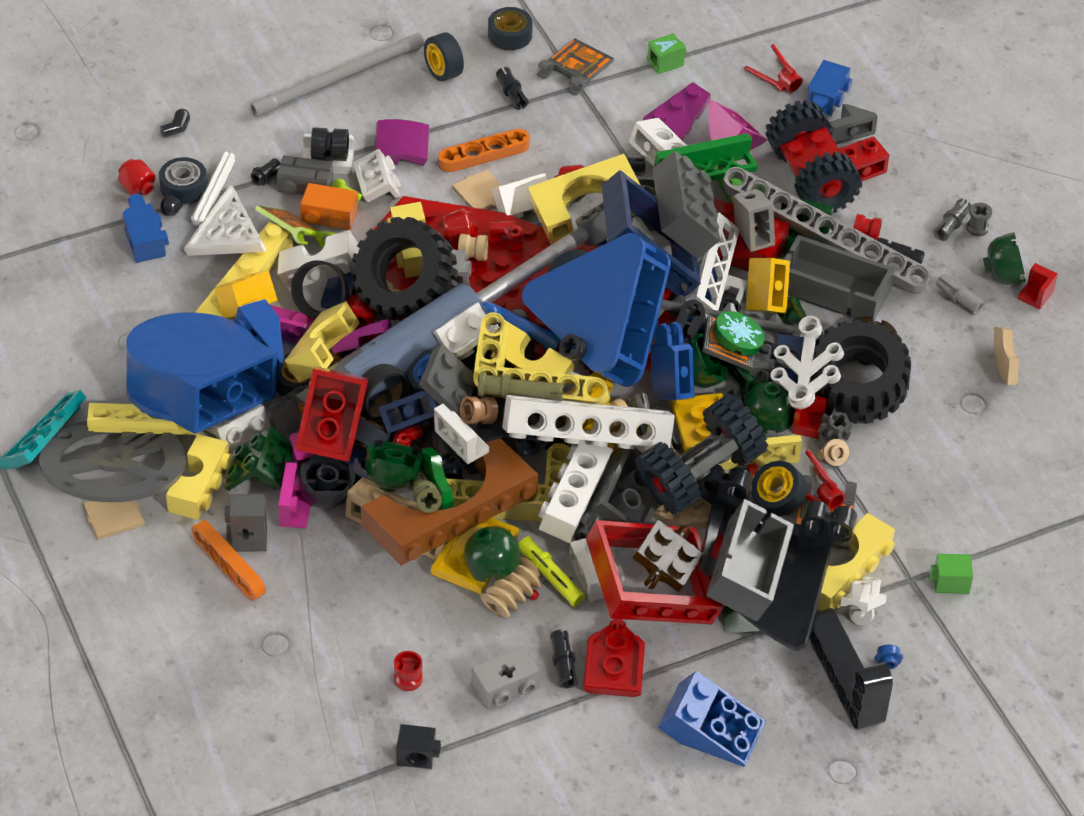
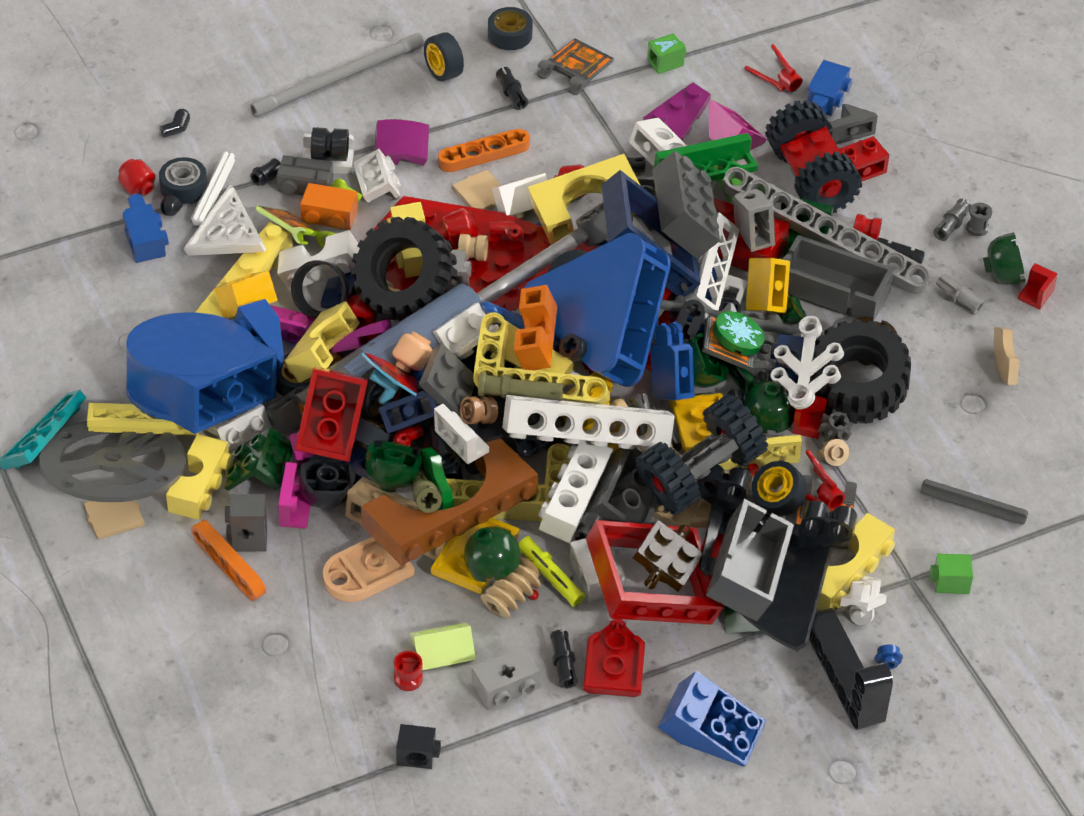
none -> light nougat tile [323,537,415,602]
none -> shield [362,353,417,405]
none -> light nougat head [392,331,433,373]
none -> yellowish green panel [410,622,476,670]
none -> orange arch [513,285,557,371]
none -> dark grey axle [920,479,1028,525]

